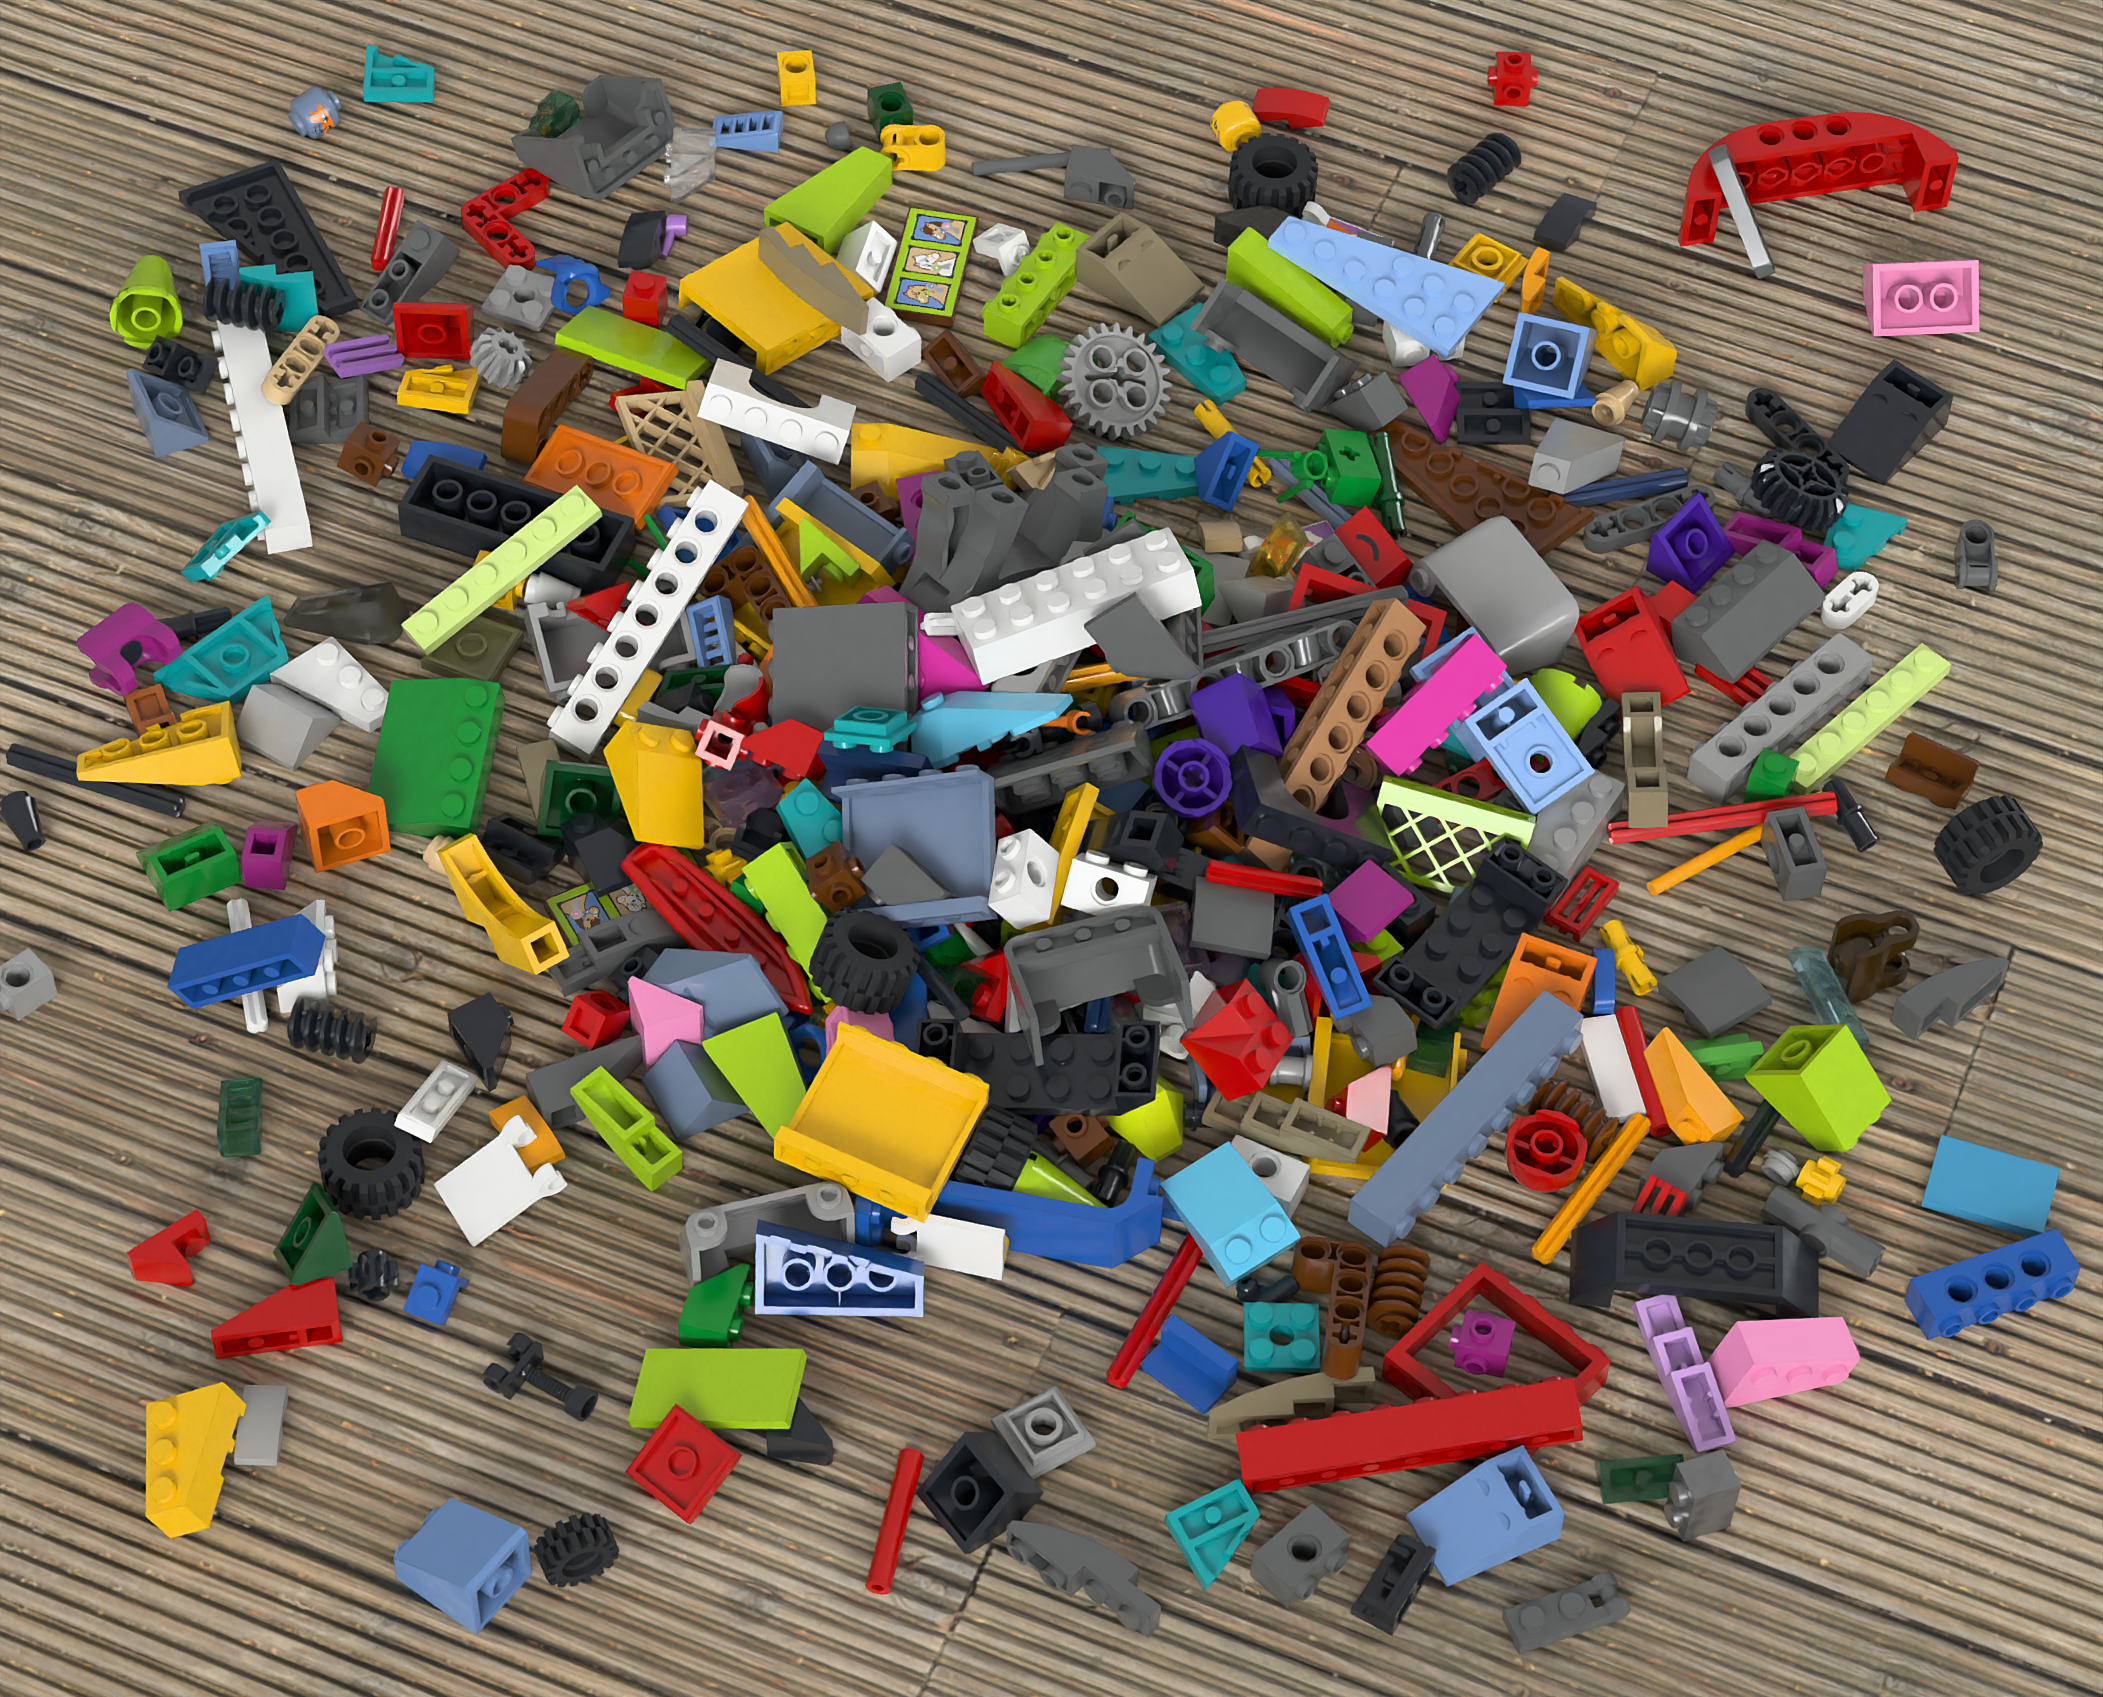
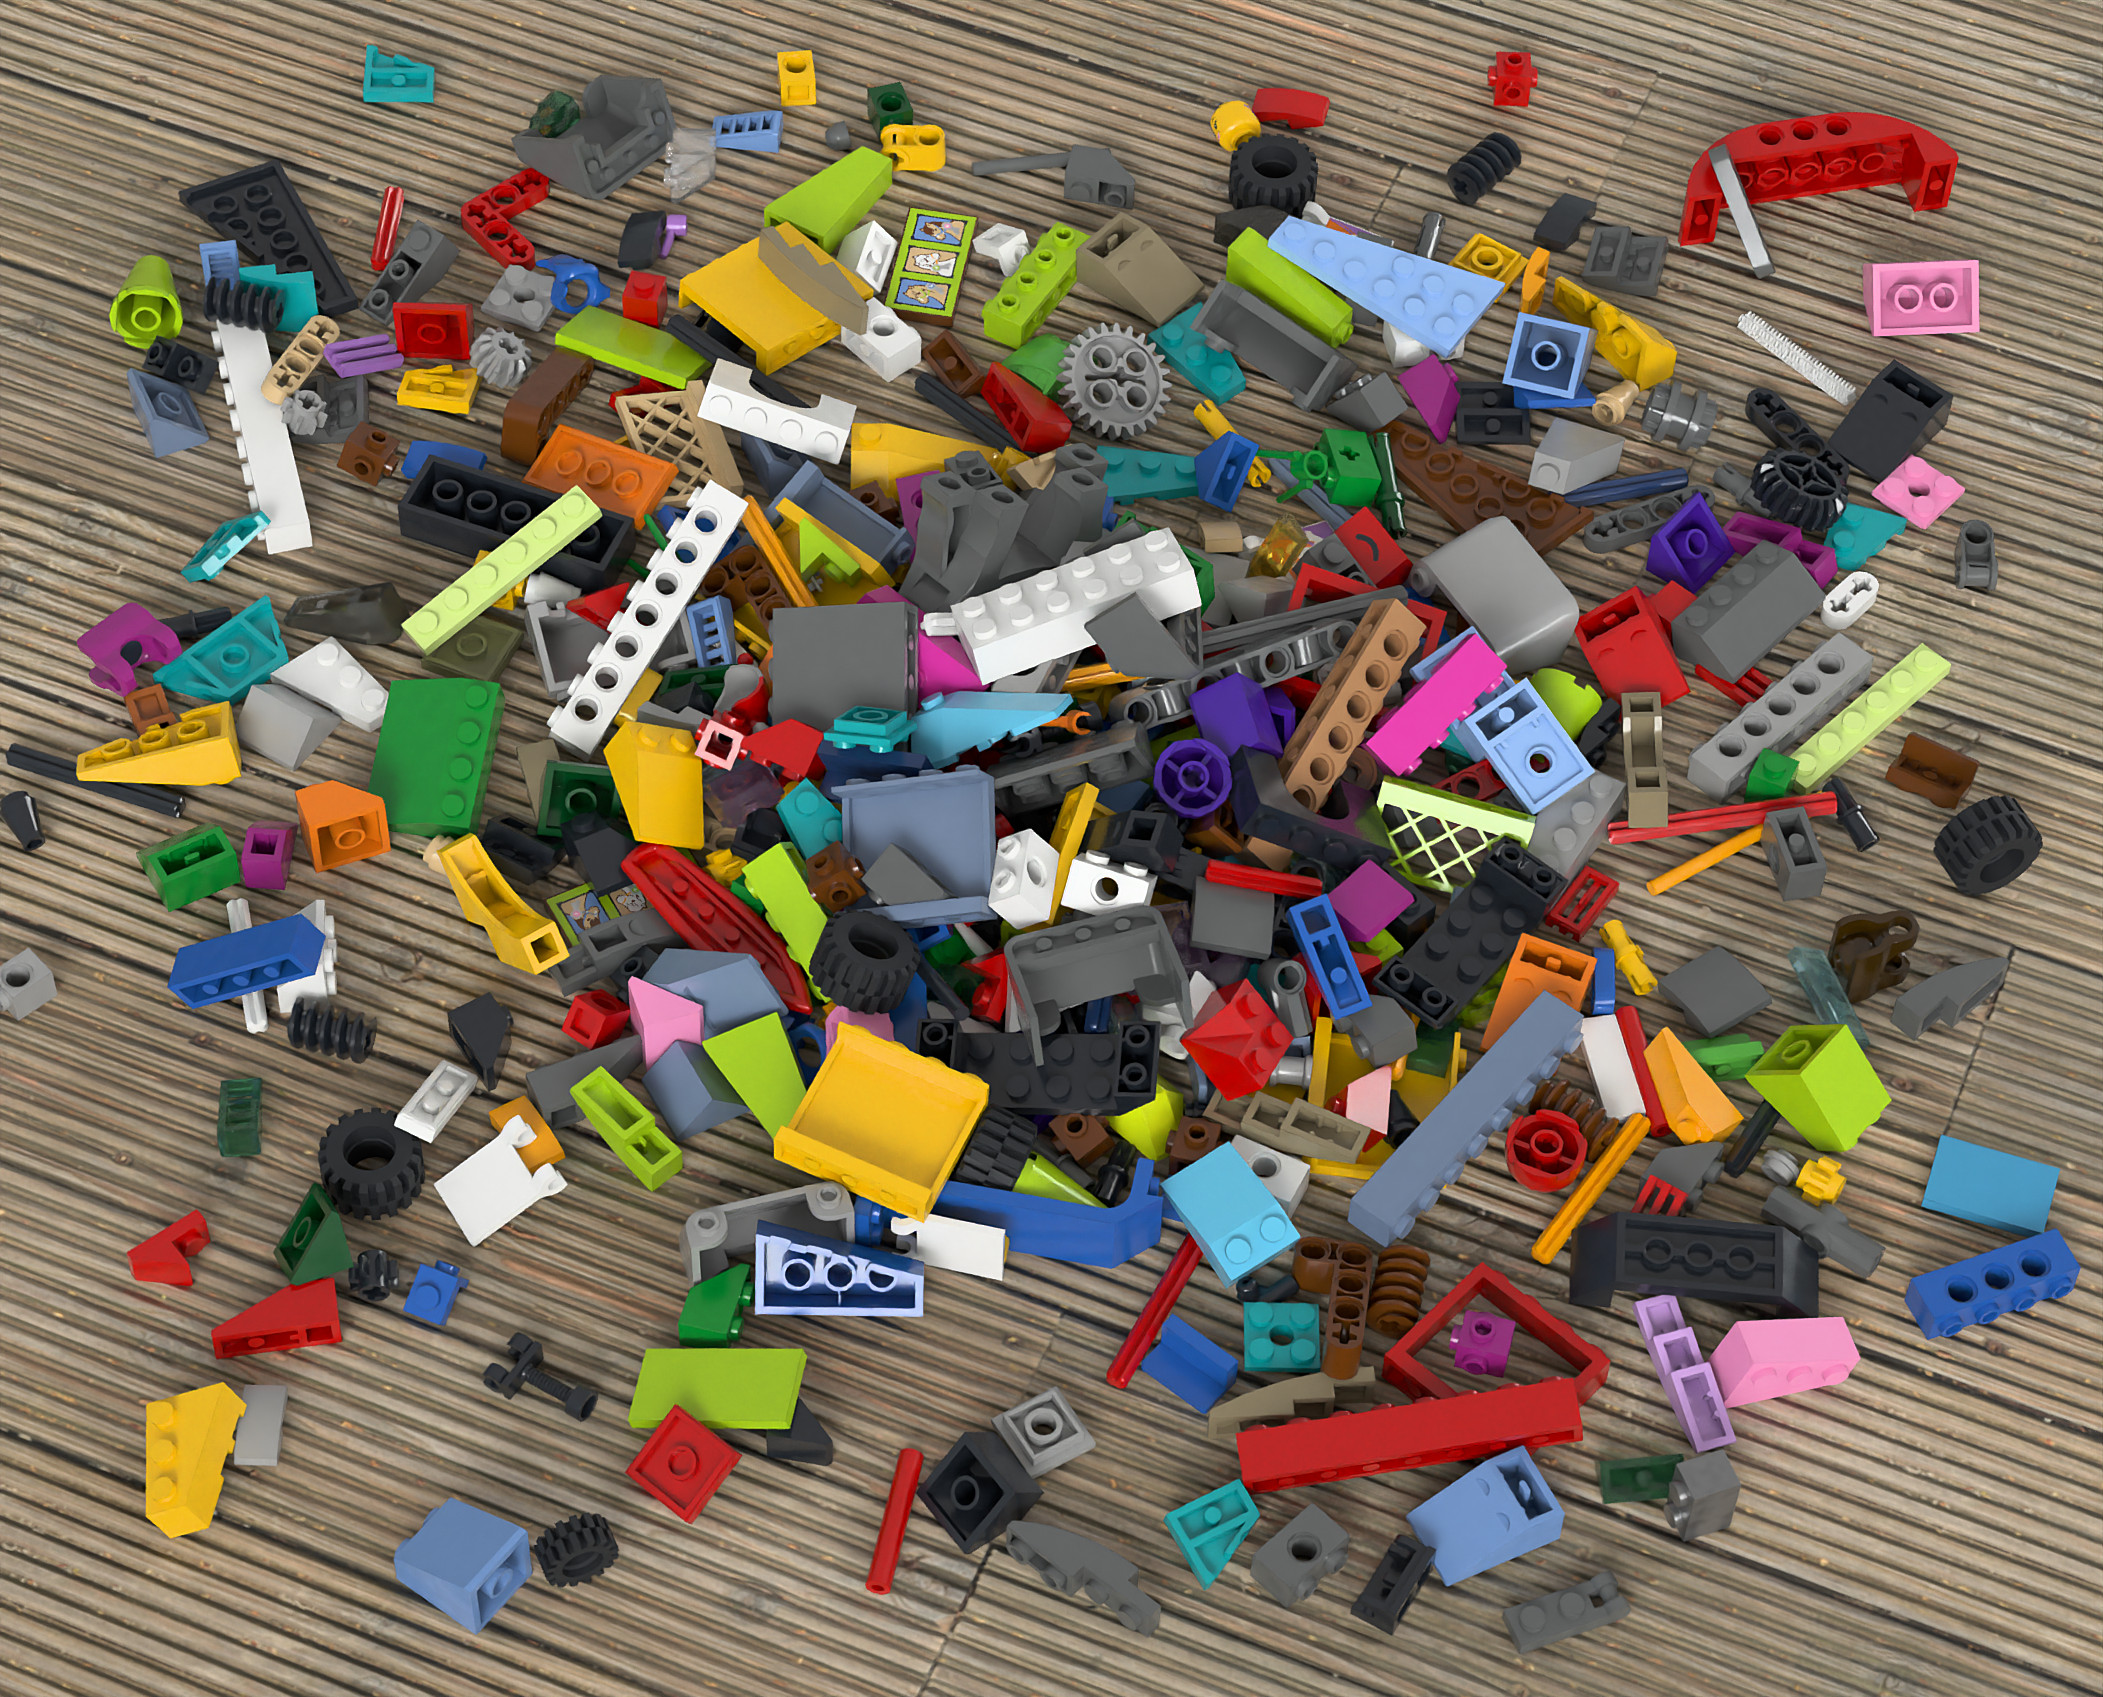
sand blue head [287,86,342,139] -> none
none -> light grey gear [280,389,328,436]
none -> reddish brown brick [1165,1116,1226,1176]
none -> dark grey slope [1582,226,1669,296]
none -> white axle [1737,311,1857,406]
none -> bright pink piece [1872,454,1965,529]

